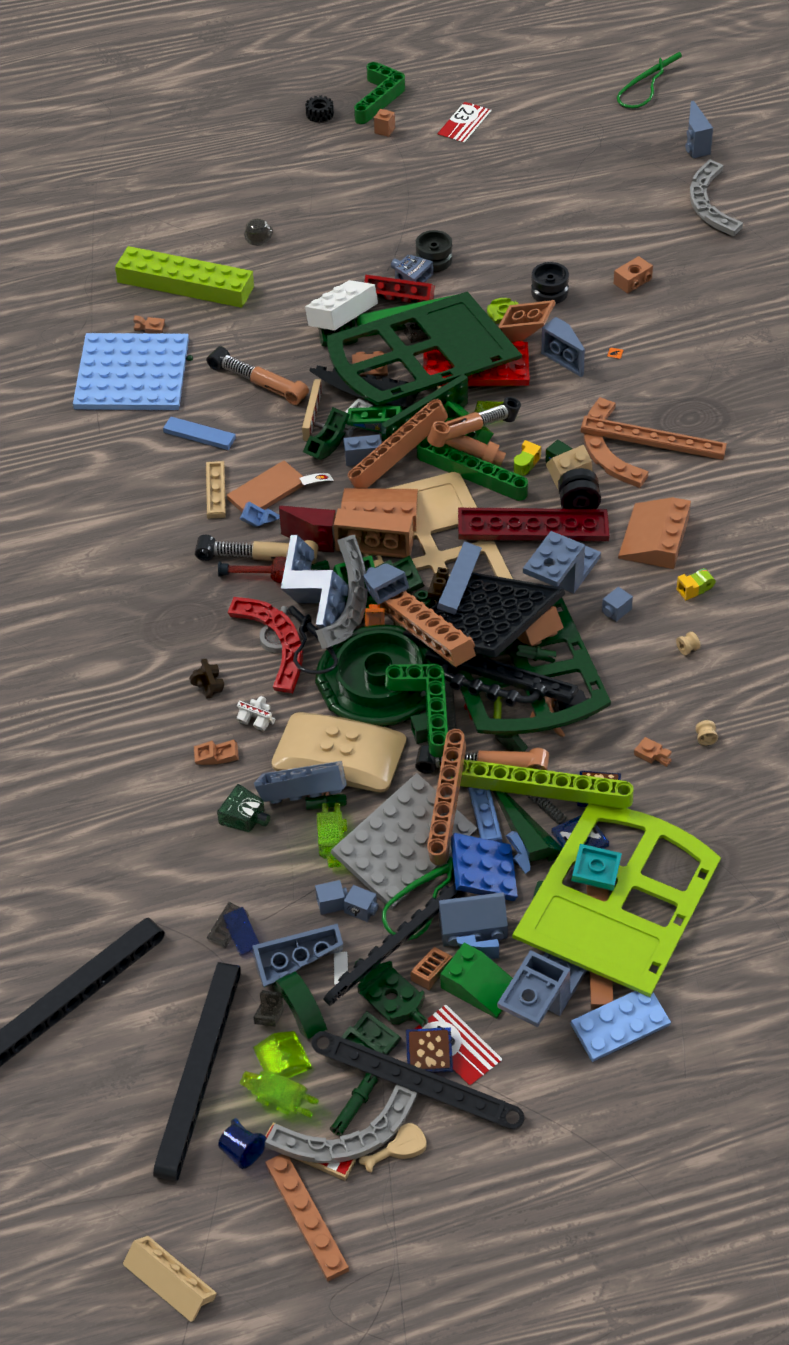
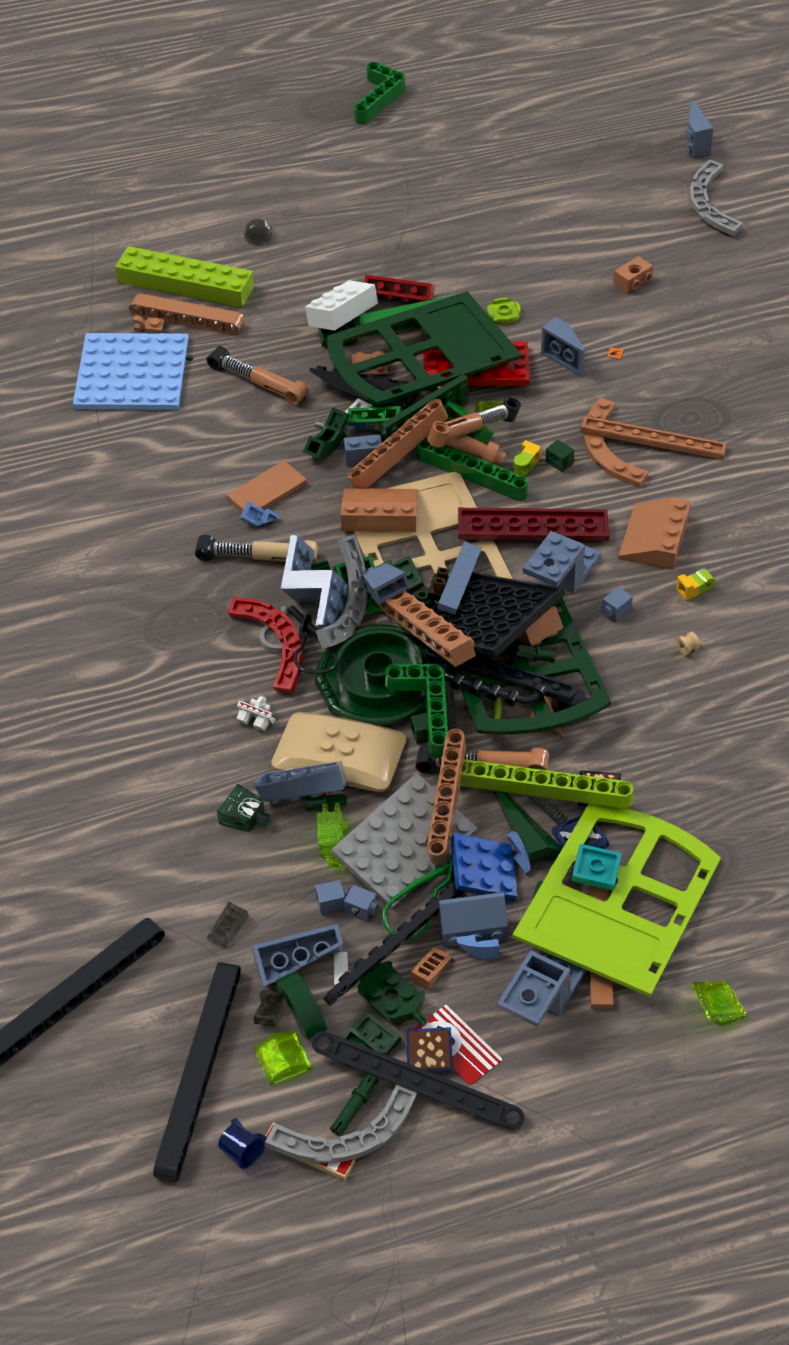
tan panel [123,1236,217,1322] -> none
medium blue tile [163,417,236,450] -> none
dark brown hips [189,659,224,698] -> none
nougat slope [194,740,239,765] -> none
tan tile [206,461,226,519] -> none
clear red piece [218,556,286,583] -> none
clear blue tile [222,907,260,956] -> none
clear neon green hinge [240,1069,319,1118] -> none
nougat plate [265,1154,349,1282] -> none
dark red slope [279,505,336,552] -> none
white sticker [300,473,334,485] -> none
tan tile [302,379,322,441] -> none
black tyre [305,95,334,123] -> none
nougat brick [334,508,413,558] -> none
tan piece [359,1123,427,1173] -> none
orange bracket [365,604,385,626] -> none
nougat brick [374,109,395,137] -> none
sand blue torso [391,255,433,283] -> none
clear smoke slope [404,322,429,343] -> none
pearl dark grey wheel [416,230,452,272] -> none
sticker [437,102,492,142] -> none
green slope [440,942,513,1019] -> none
medium blue tile [468,787,502,842] -> none
dark green slope [495,734,528,752] -> none
nougat slope [498,300,556,342] -> none
black wheel [531,262,569,304] -> none
tan slope [546,445,593,489] -> none
black wheel [558,468,601,509] -> none
light blue plate [570,991,671,1062] -> none
green piece [617,52,682,109] -> none
nougat plate [634,737,671,767] -> none
tan wheel [695,720,718,746] -> none
none -> nougat beam [129,293,245,335]
none -> clear neon green slope [690,980,747,1026]

